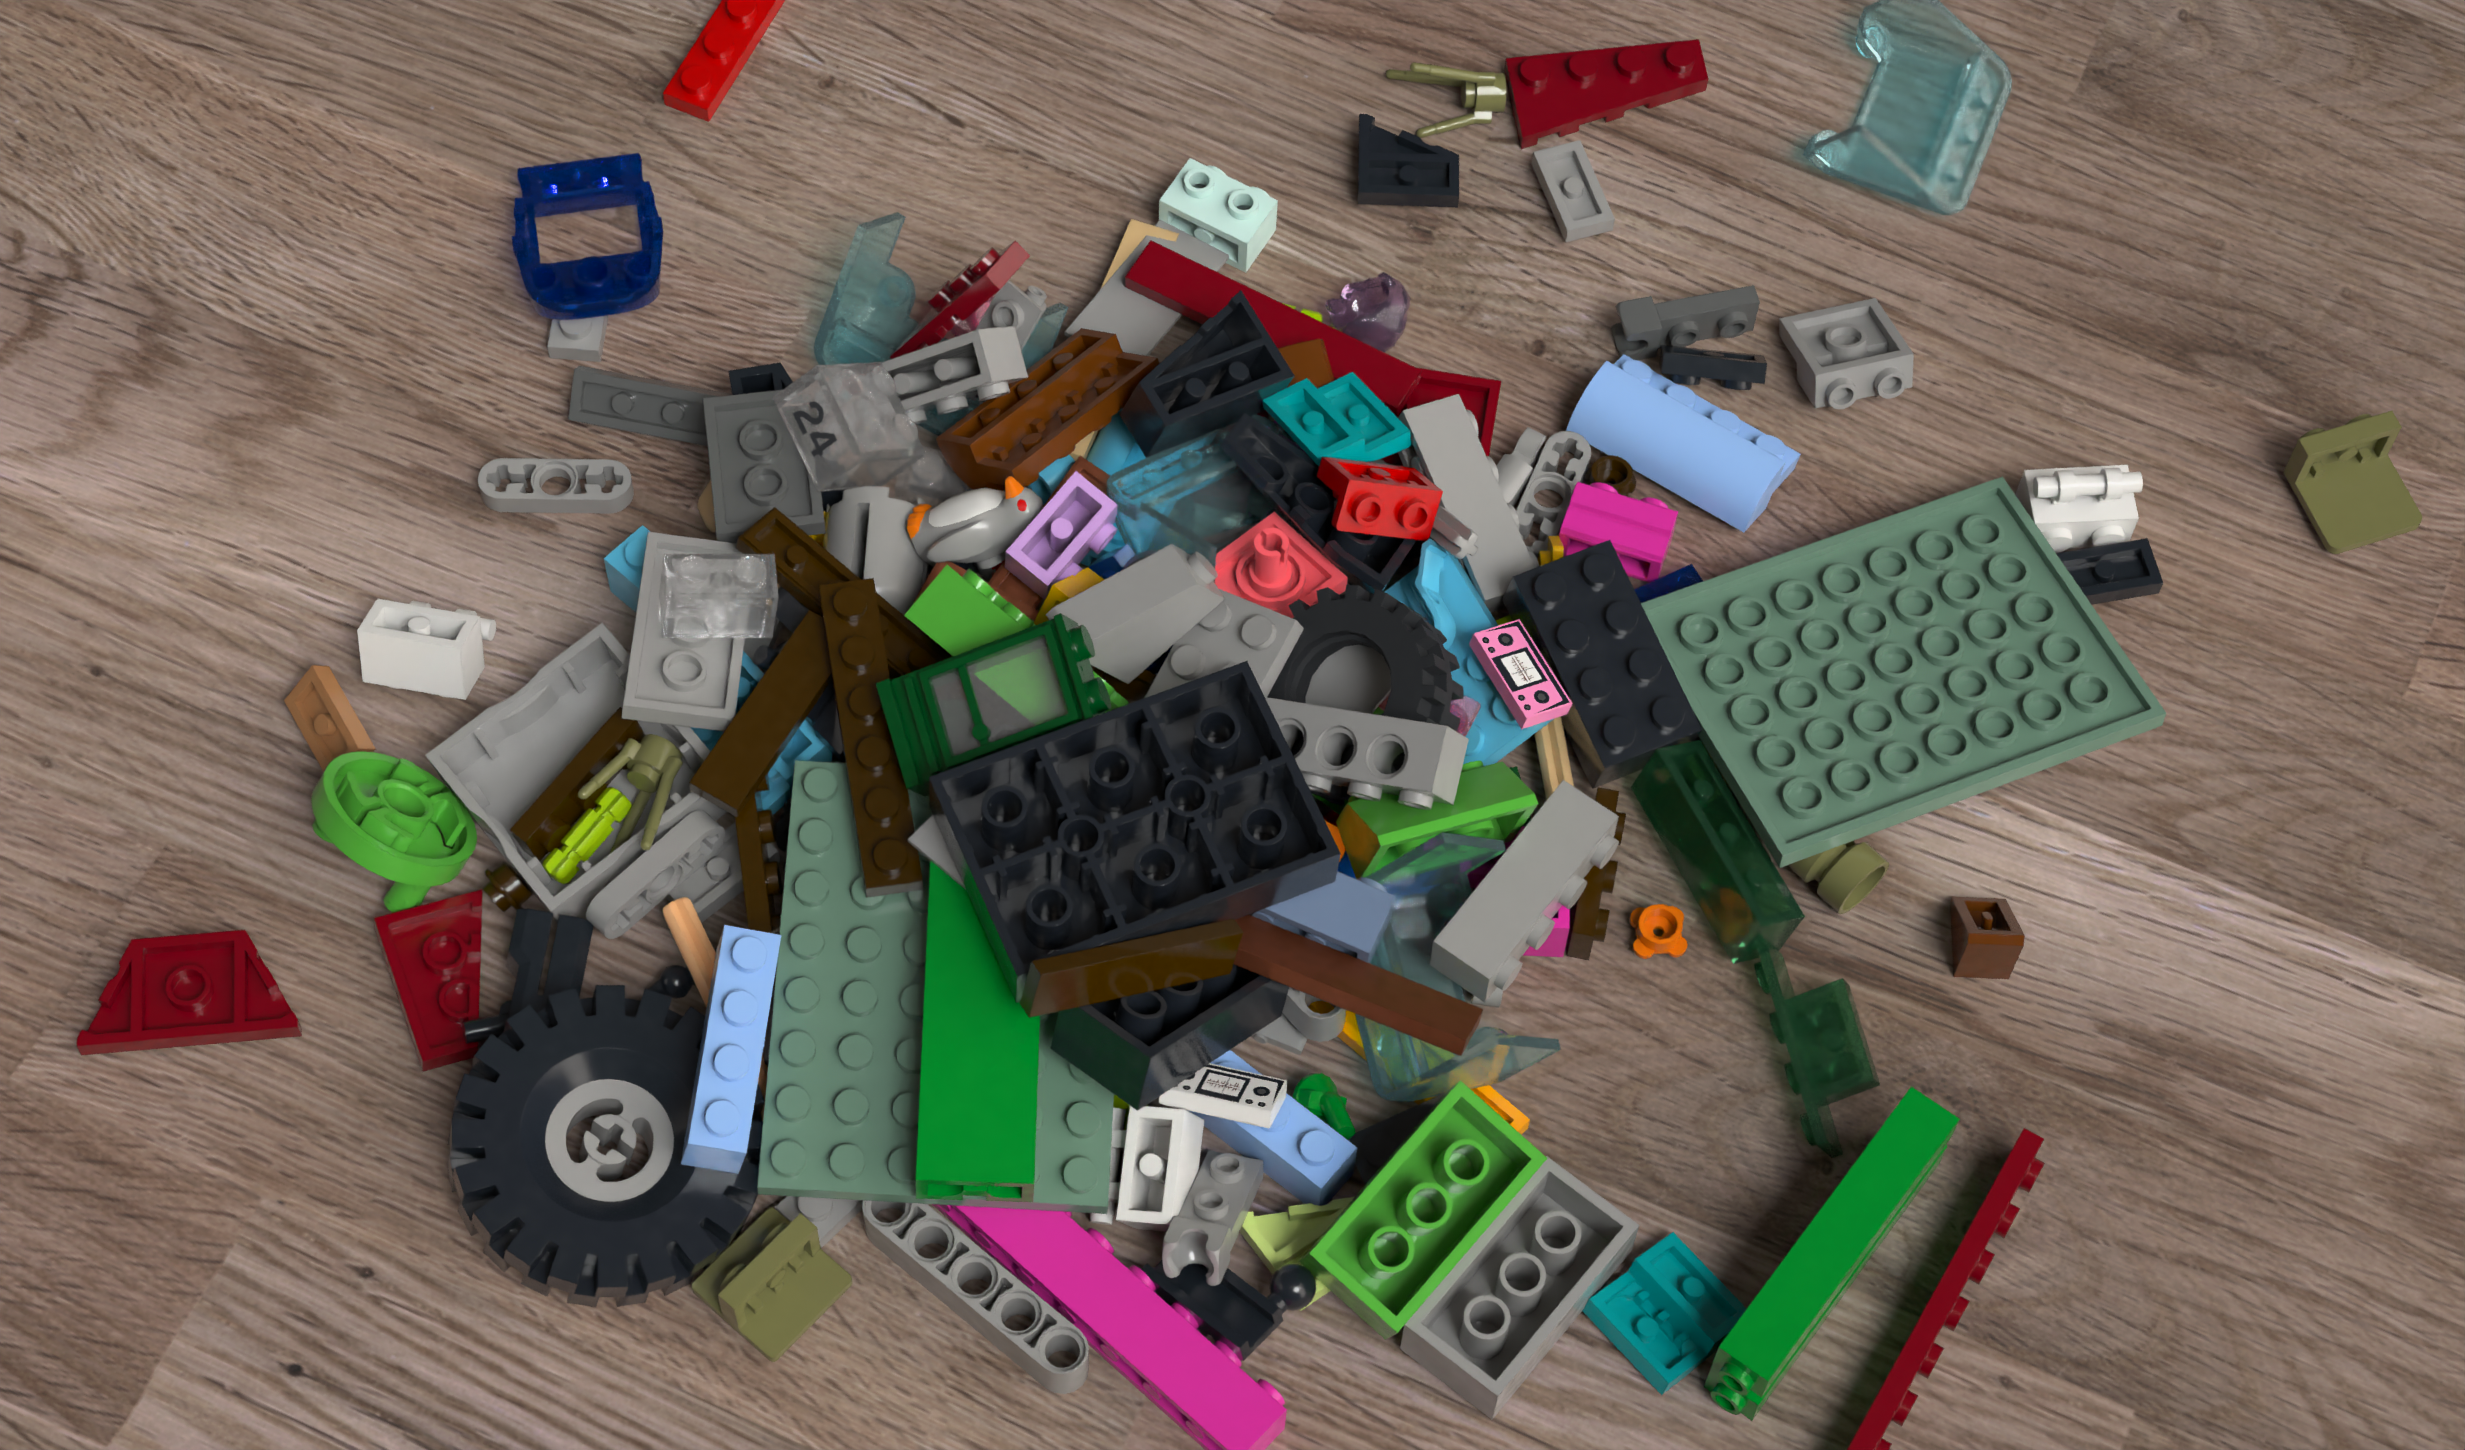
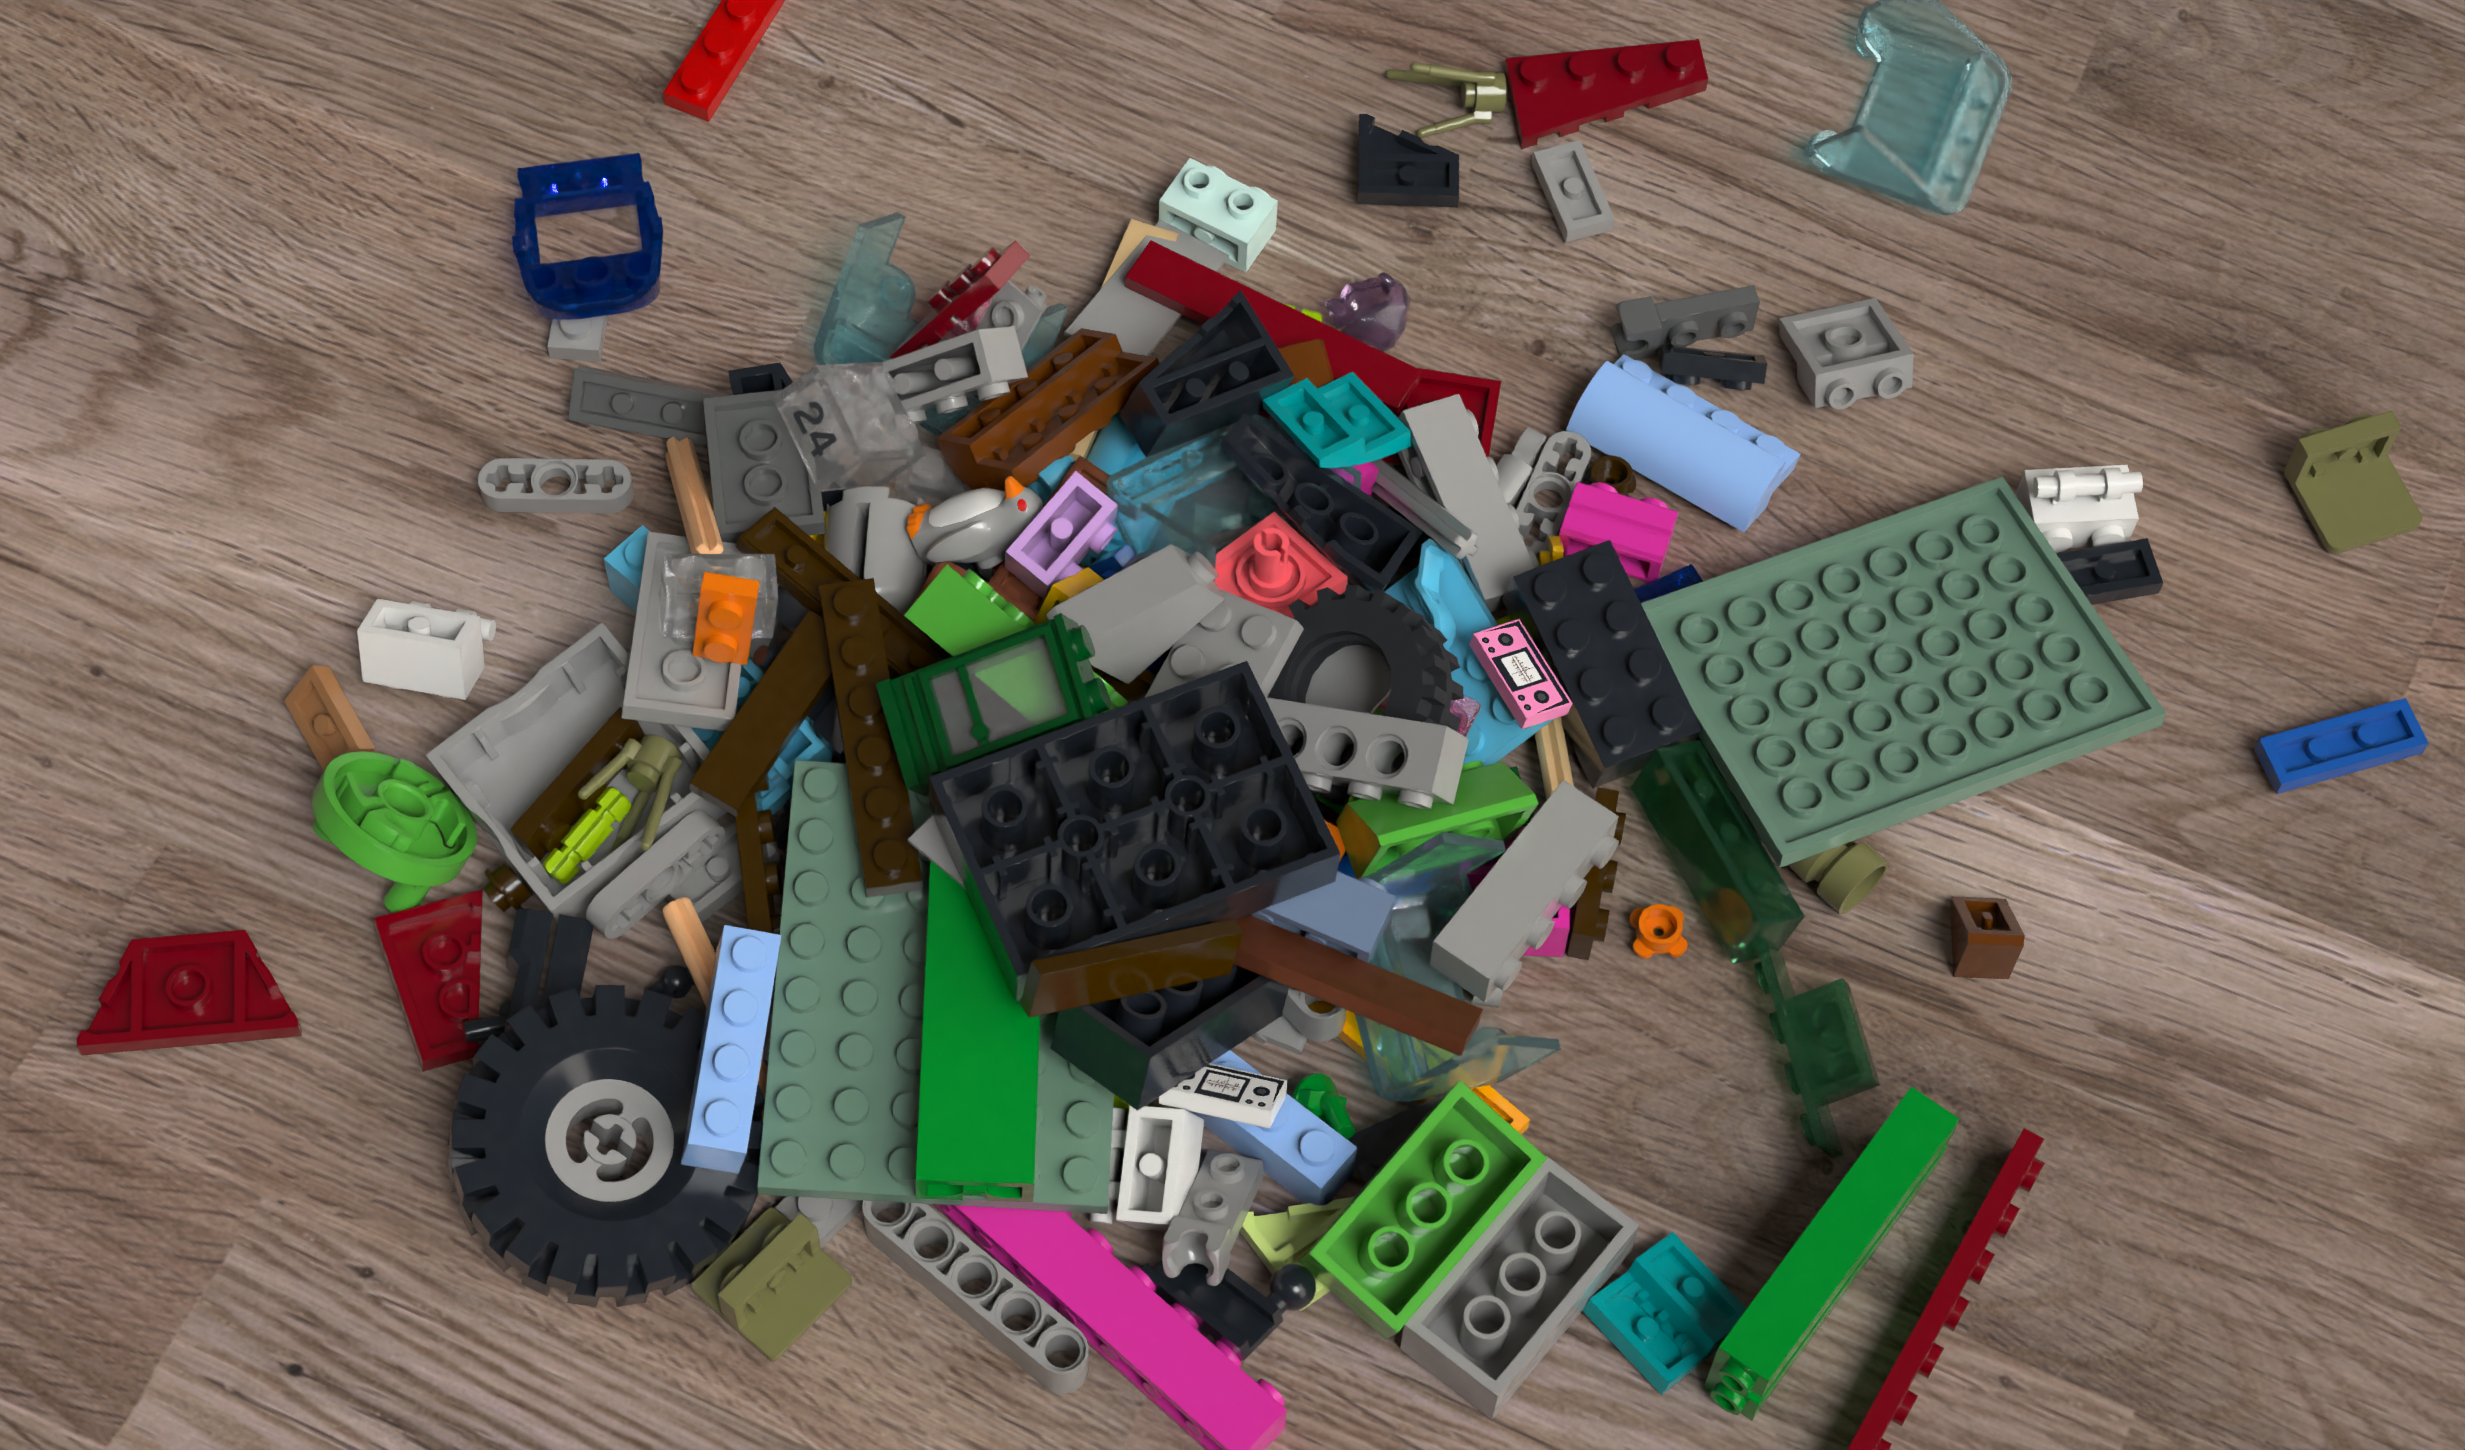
red bracket [1317,456,1443,541] -> none
none -> light nougat axle [665,437,724,569]
none -> orange plate [692,571,760,665]
none -> blue plate [2254,698,2429,794]

